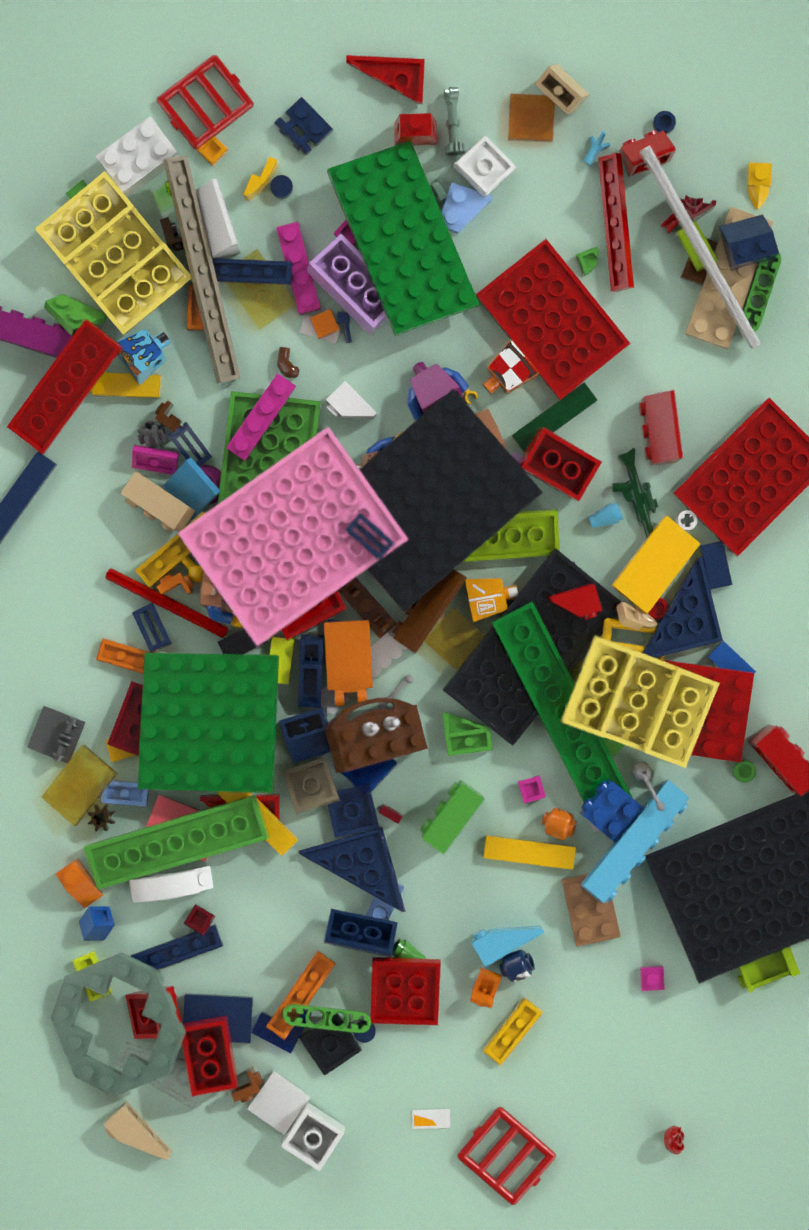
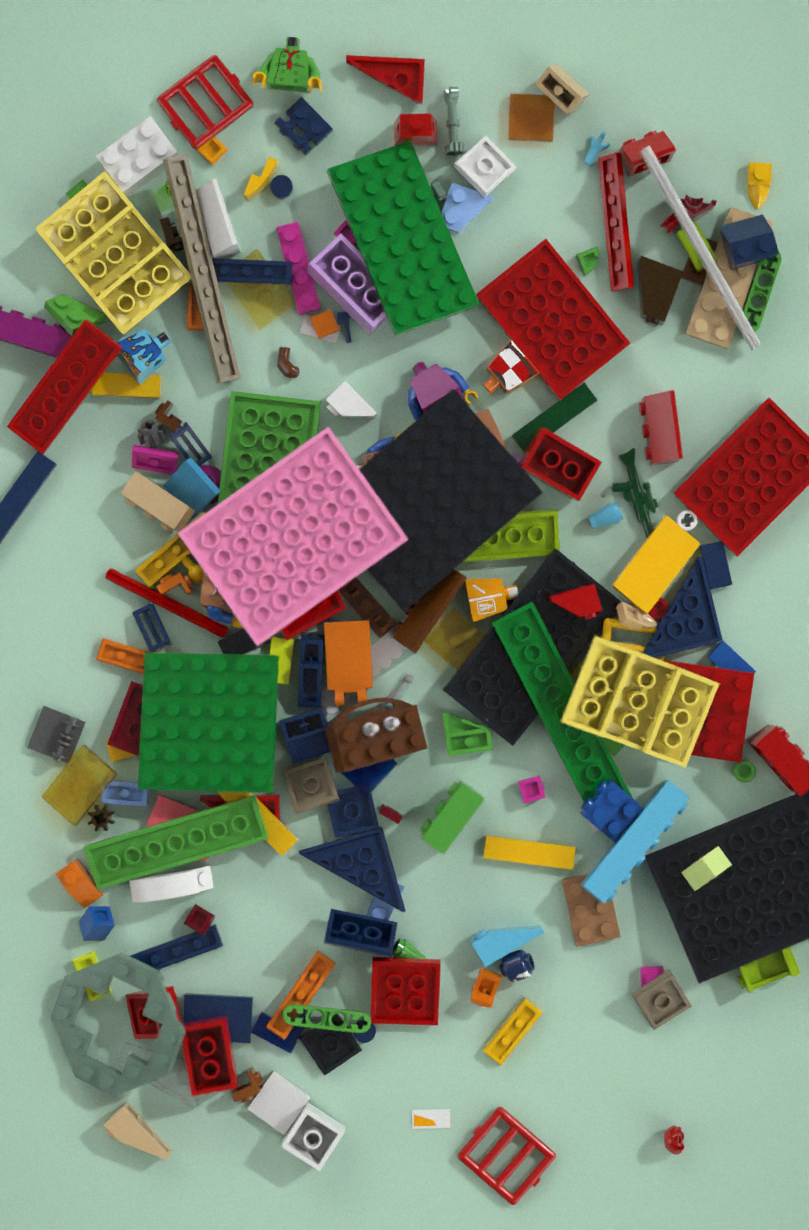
dark pink plate [226,373,296,461] -> none
dark blue tile [345,513,395,561] -> none
orange head [542,808,577,841] -> none
light grey hinge [631,762,665,811] -> none
dark blue tile [653,111,676,135] -> none
none -> bright green torso [252,37,322,93]
none -> dark tan tile [631,970,692,1030]
none -> dark brown slope [637,256,684,327]
none -> yellowish green slope [681,846,732,891]

